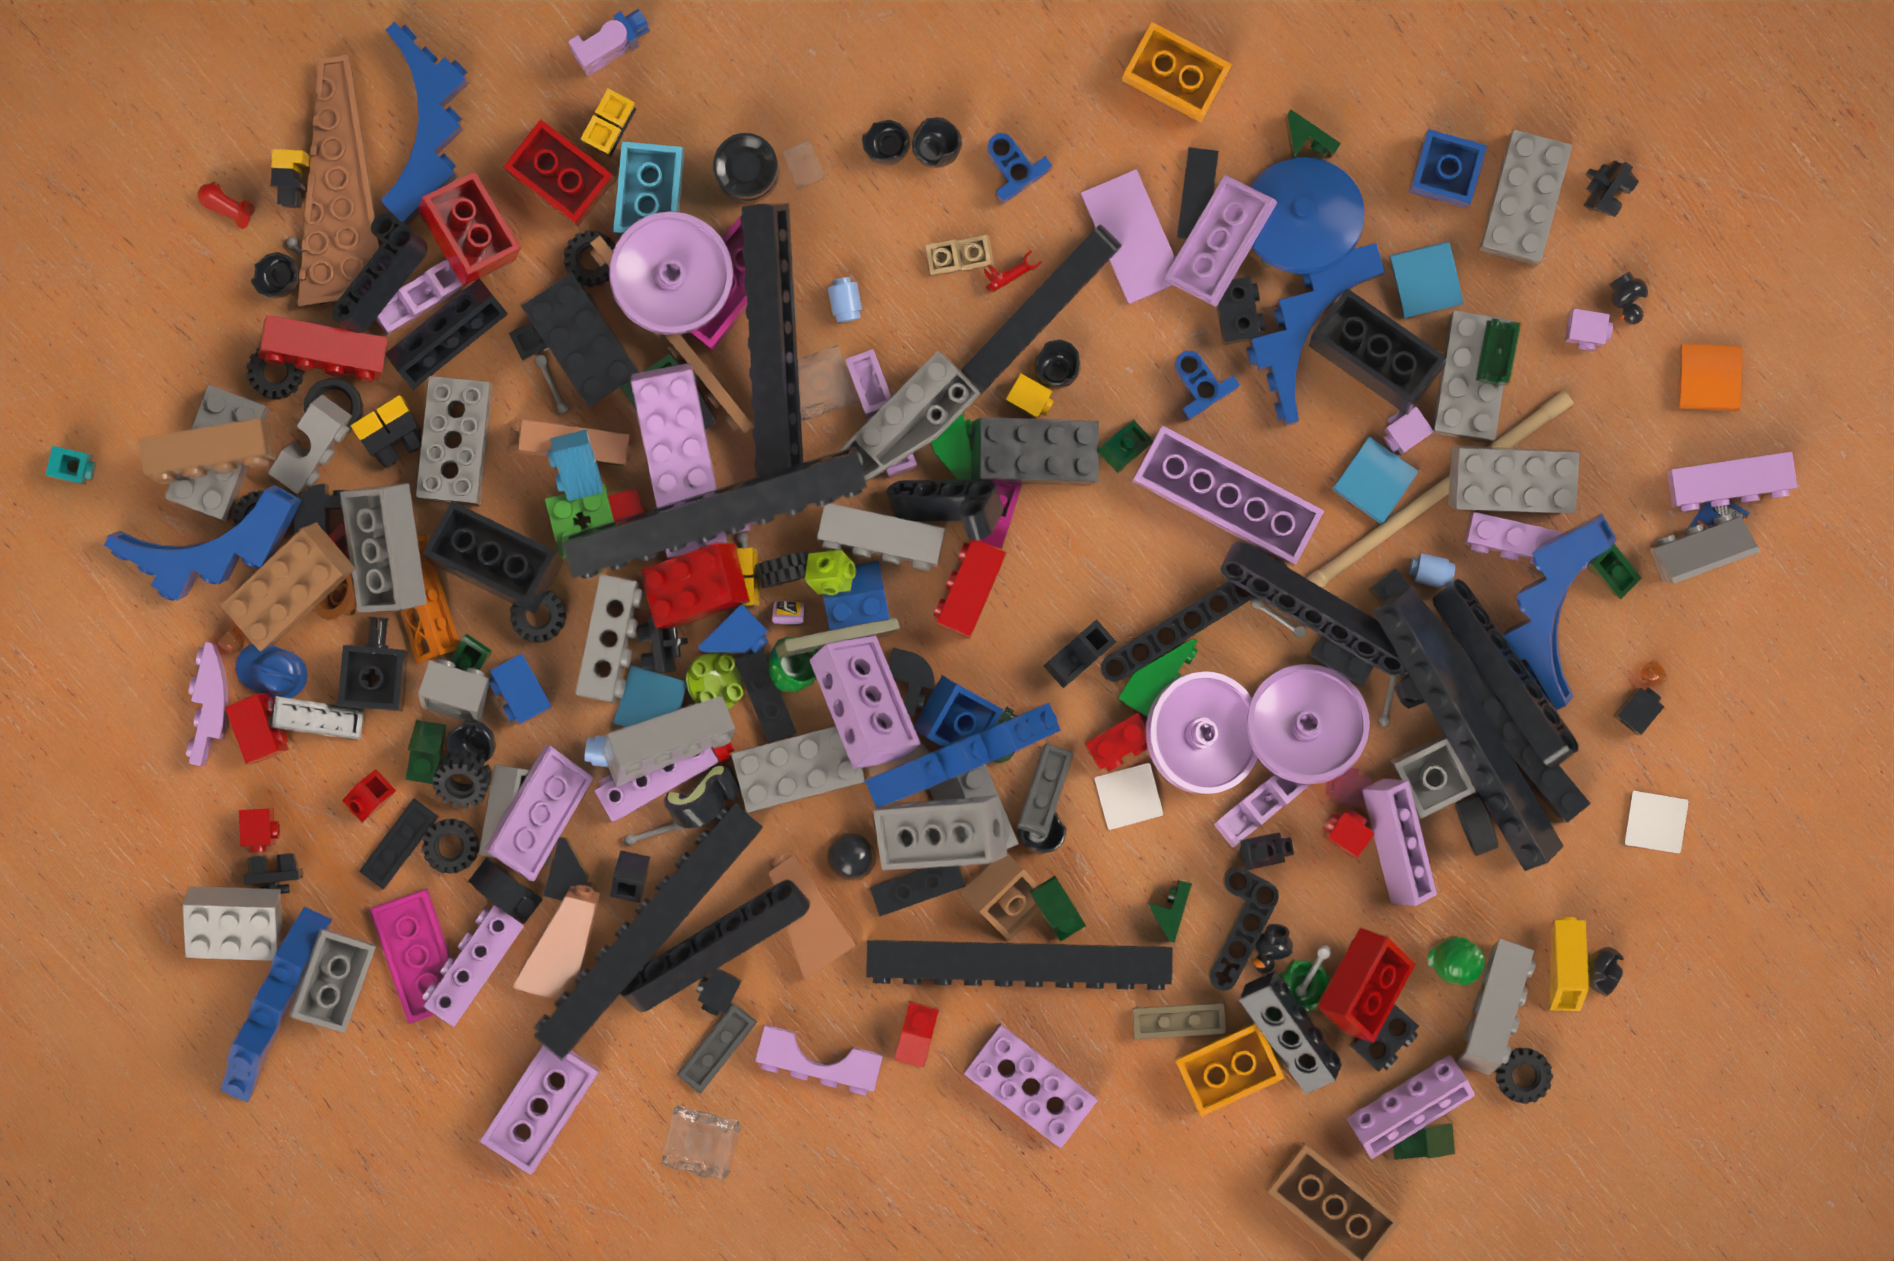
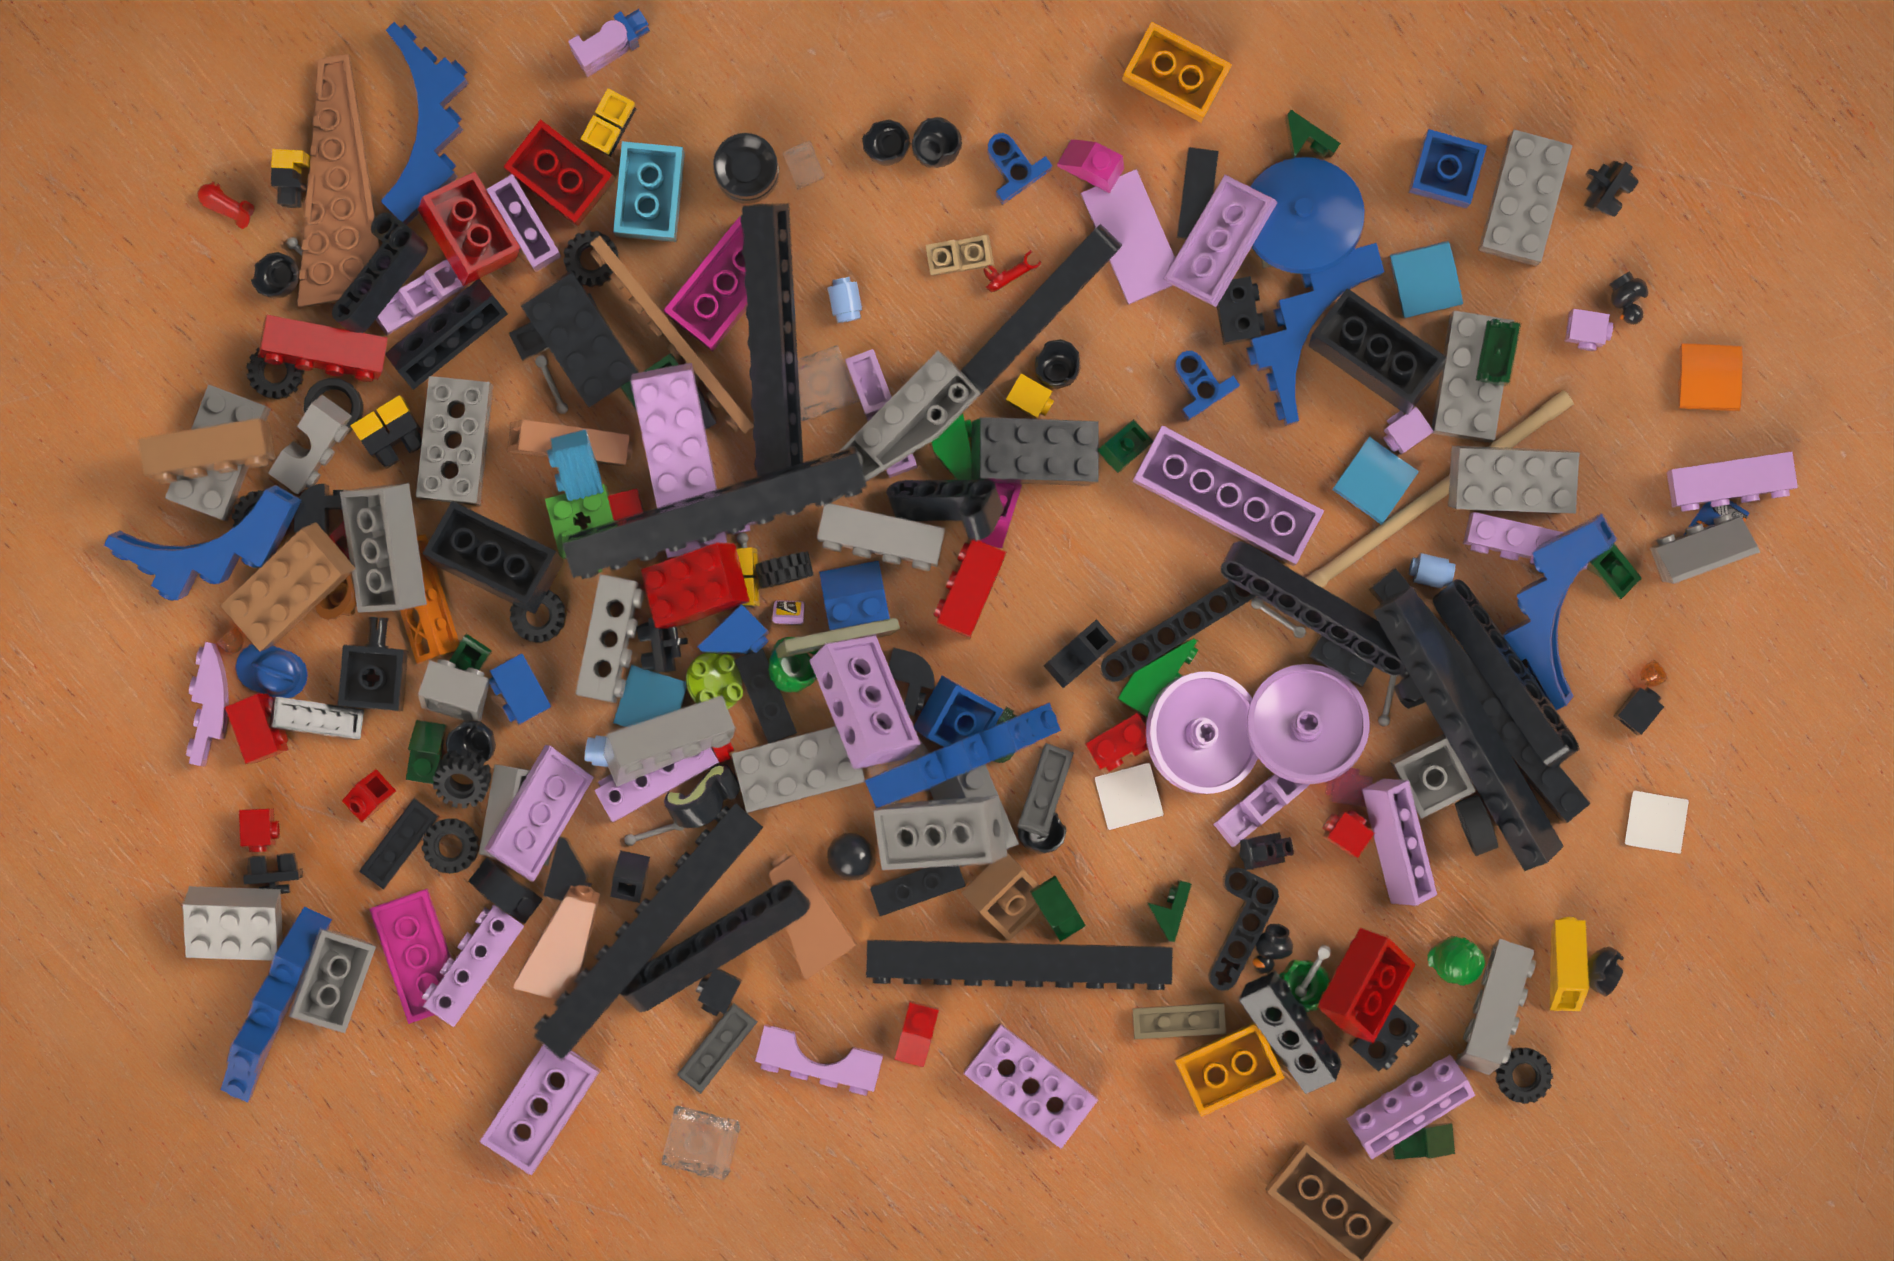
teal brick [45,446,96,485] -> none
lavender dish [610,212,733,335] -> none
lime brick [805,549,856,595] -> none
none -> lavender brick [486,174,561,272]
none -> dark pink slope [1057,139,1124,193]

